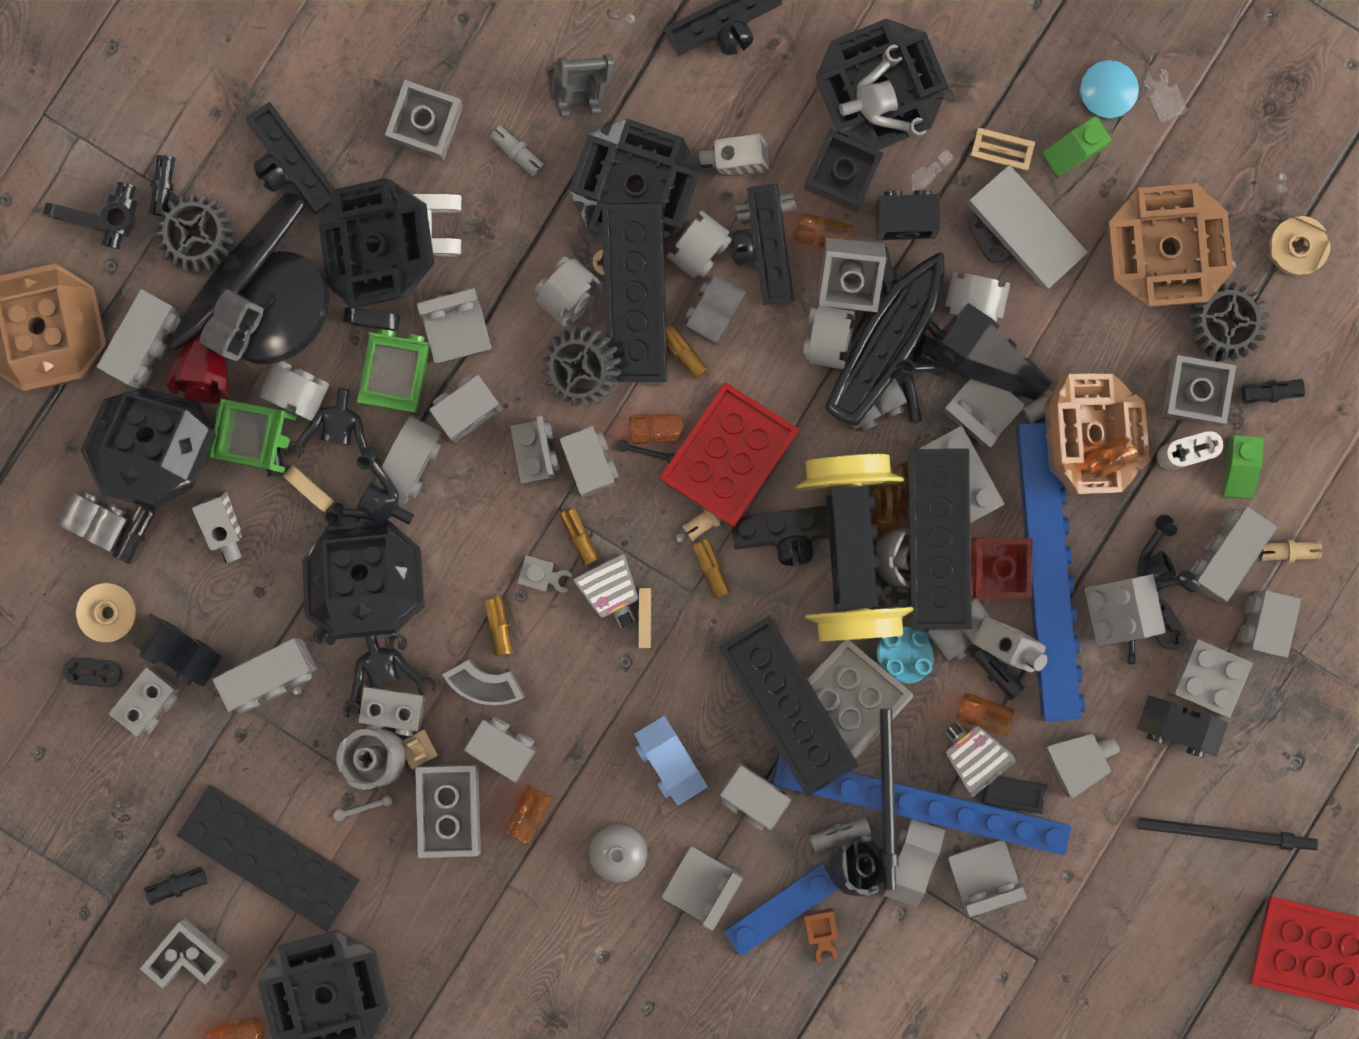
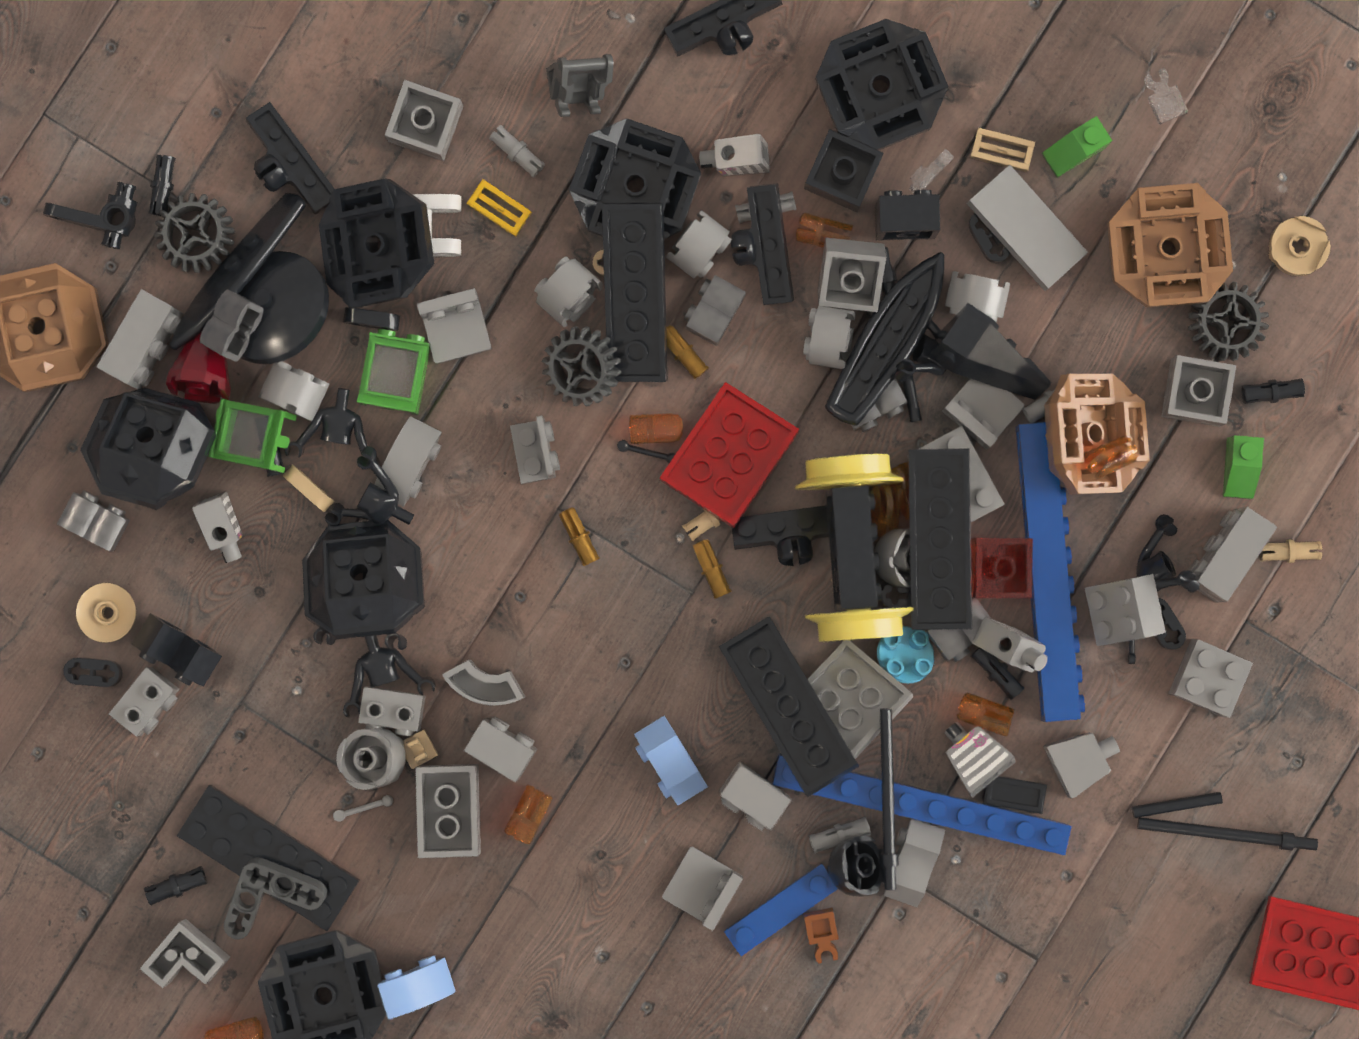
black axle [113,505,155,564] -> none
light grey brick [212,638,318,714] -> none
light grey brick [429,375,503,443] -> none
pearl gold axle [485,596,513,656] -> none
light grey plate [518,555,573,593] -> none
light grey brick [559,426,619,498] -> none
torso [573,554,639,629] -> none
light grey cylinder [588,823,648,883] -> none
tan tile [639,588,651,648] -> none
light grey piece [839,45,927,139] -> none
light grey bracket [948,840,1027,917] -> none
medium azure dish [1079,60,1139,120] -> none
black brick [1137,695,1228,758] -> none
white connector [1157,431,1223,470] -> none
light grey brick [1238,590,1301,658] -> none
none -> dark grey beam [224,857,327,940]
none -> light blue brick [378,955,456,1019]
none -> yellow tile [466,179,532,237]
none -> black bar [1132,792,1223,818]

